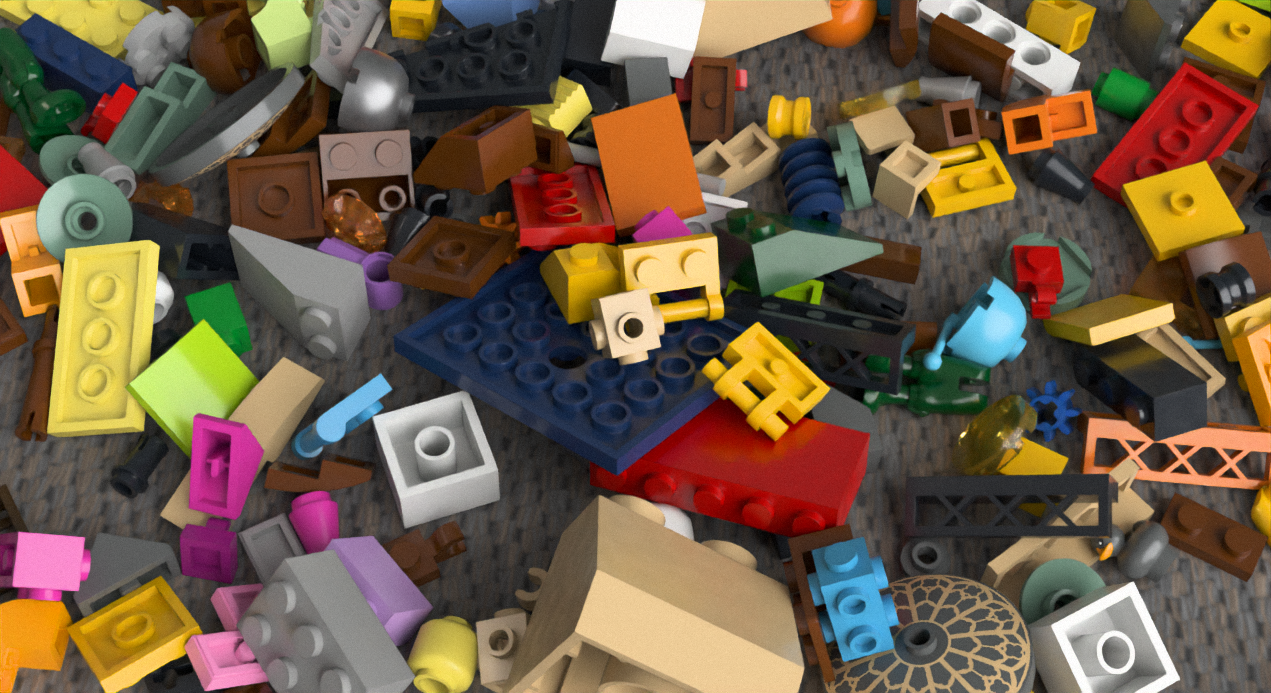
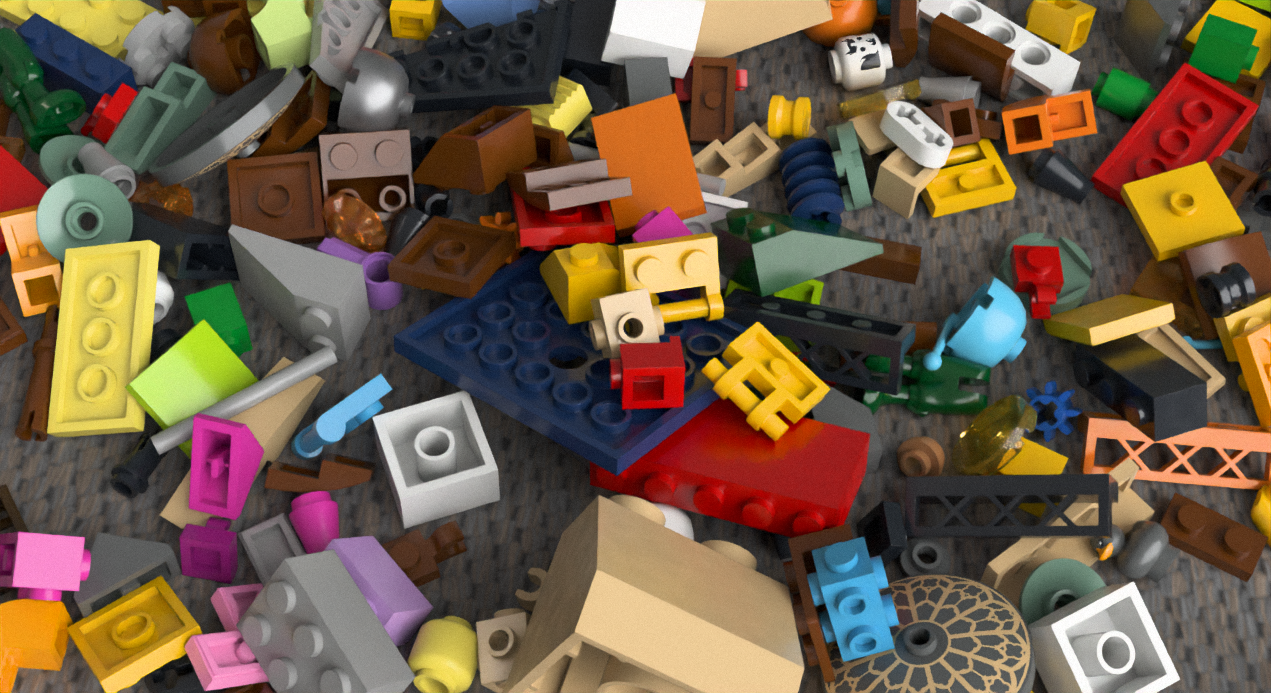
black pin [815,269,907,321] -> none
none -> light grey bar [150,345,338,455]
none -> slope [506,158,633,211]
none -> red brick [609,336,685,410]
none -> white head [828,32,893,91]
none -> black plate [857,500,908,567]
none -> white beam [880,101,953,168]
none -> medium nougat plate [897,436,945,477]
none -> green brick [1188,14,1260,84]

